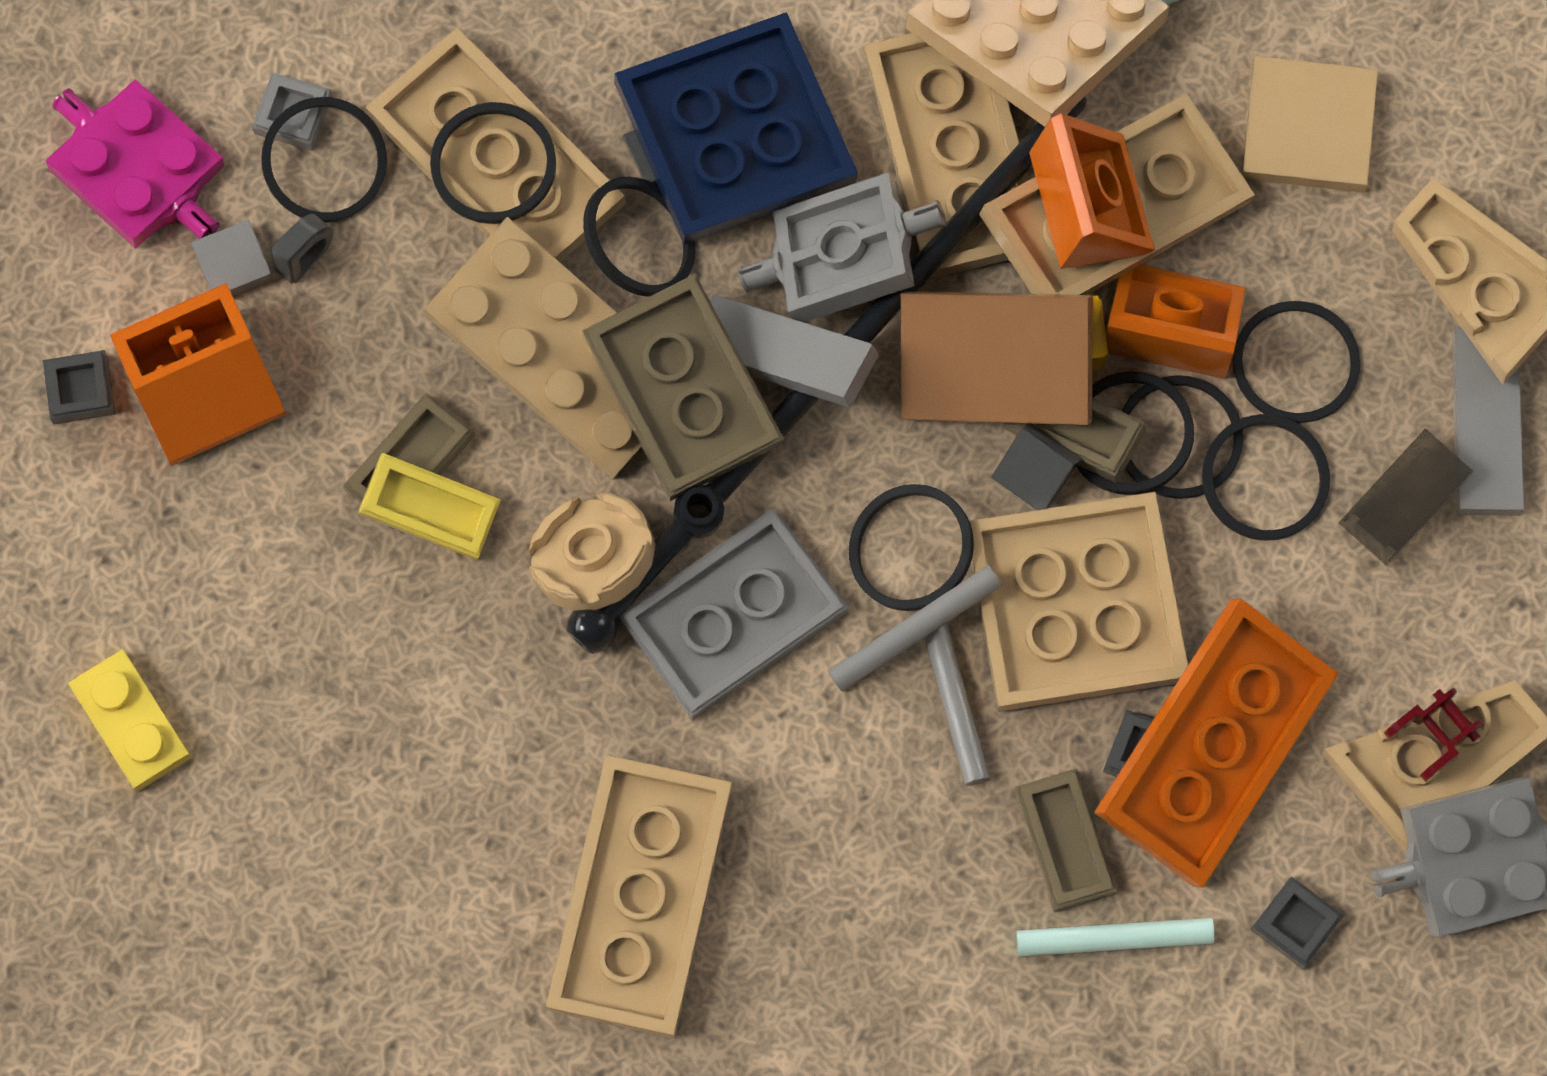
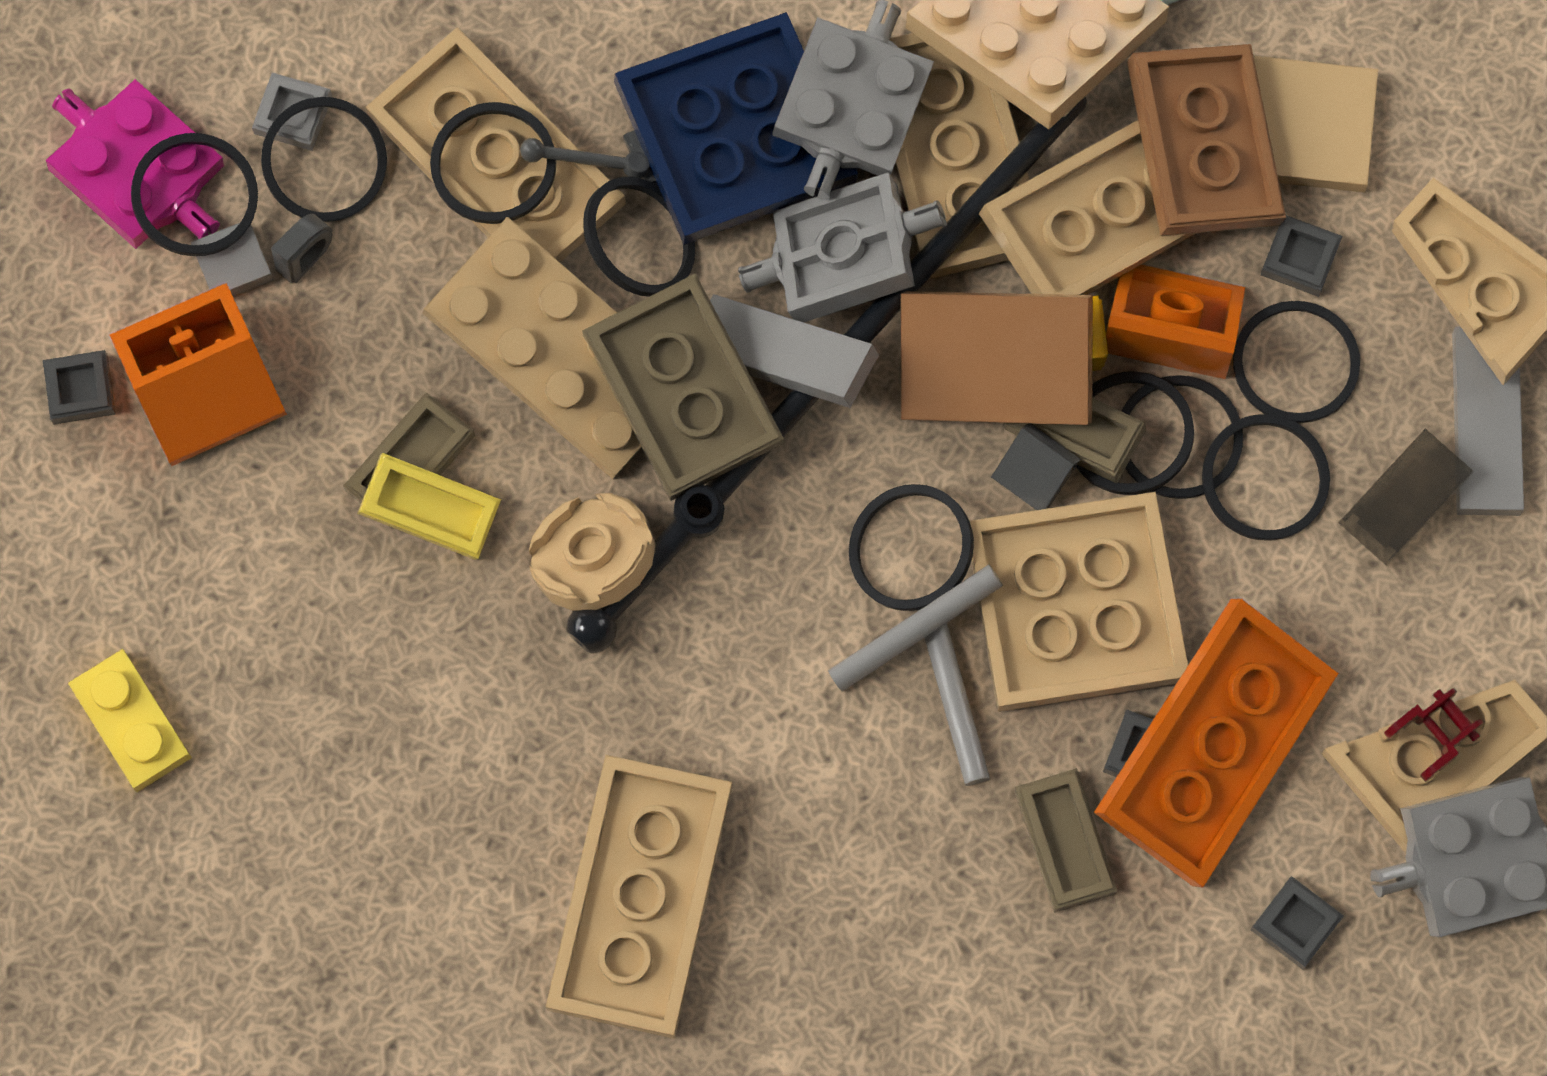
light grey tile [618,508,848,721] -> none
light aqua bar [1016,918,1214,957] -> none
orange slope [1029,113,1155,269] -> none
none -> black piece [131,133,258,256]
none -> dark grey hinge [520,138,650,178]
none -> light grey plate [772,0,934,200]
none -> medium nougat tile [1127,44,1286,236]
none -> dark grey tile [1261,215,1343,297]

